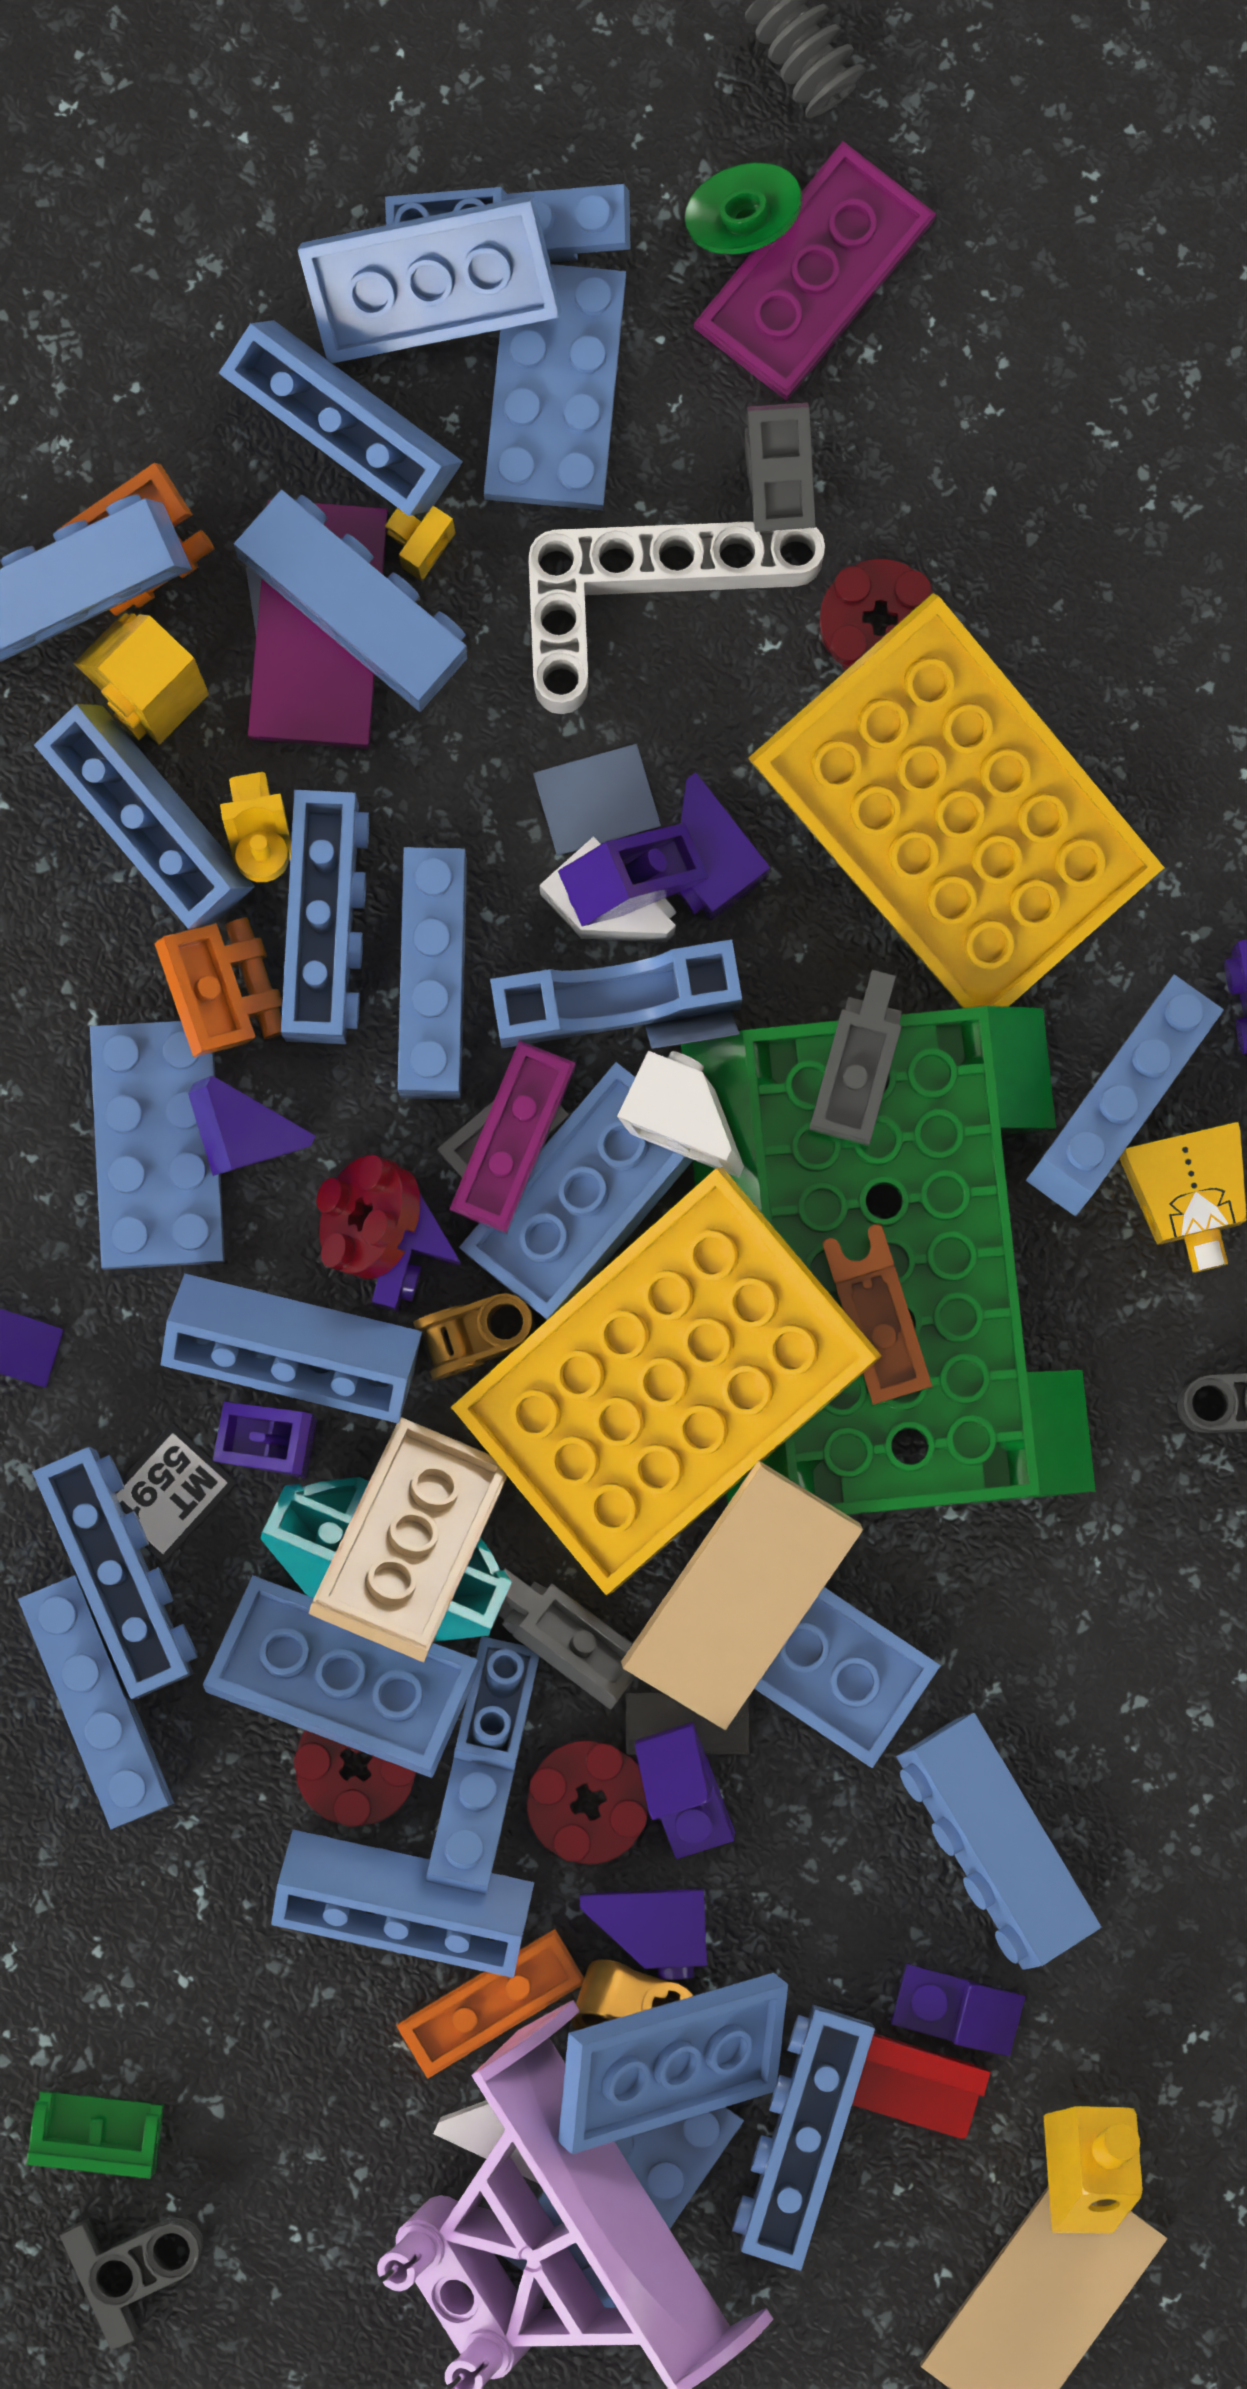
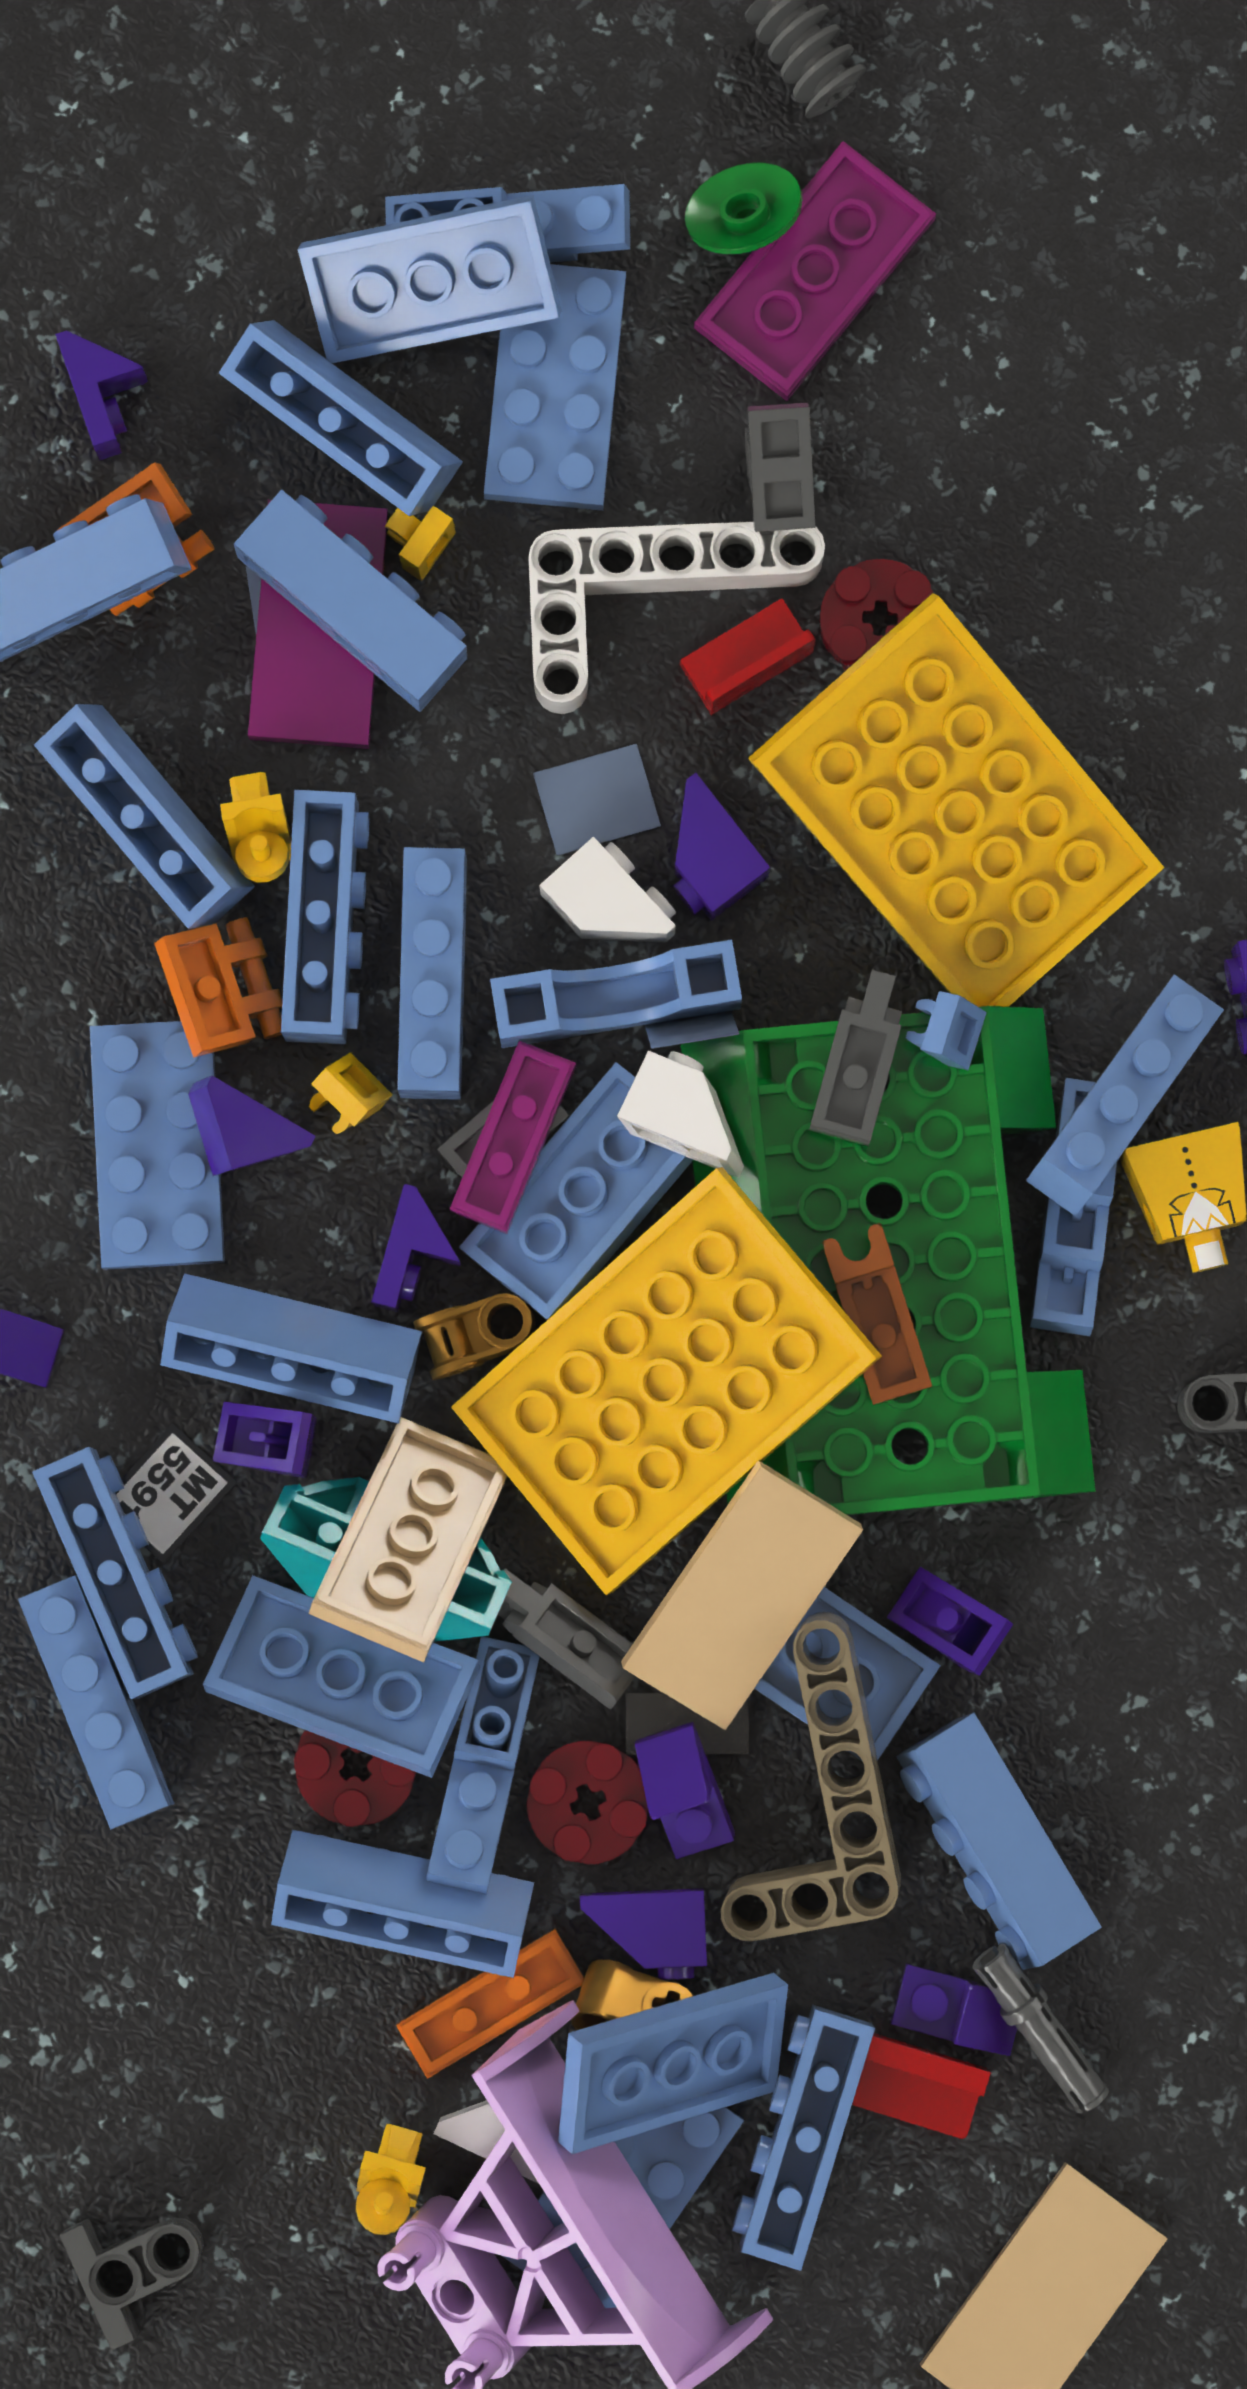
green hinge [26,2091,164,2179] -> none
yellow wedge [73,612,209,745] -> none
dark red plate [316,1154,420,1280] -> none
dark purple slope [558,823,709,927] -> none
yellow torso [1044,2106,1143,2234] -> none
none -> dark purple slope [55,330,148,461]
none -> yellow tile [309,1052,393,1134]
none -> yellow hips [356,2124,426,2235]
none -> red panel [680,598,816,715]
none -> dark tan beam [721,1612,901,1941]
none -> dark purple slope [887,1567,1013,1676]
none -> medium blue tile [906,991,987,1070]
none -> dark grey pin [973,1943,1109,2113]
none -> medium blue slope [1030,1078,1117,1336]

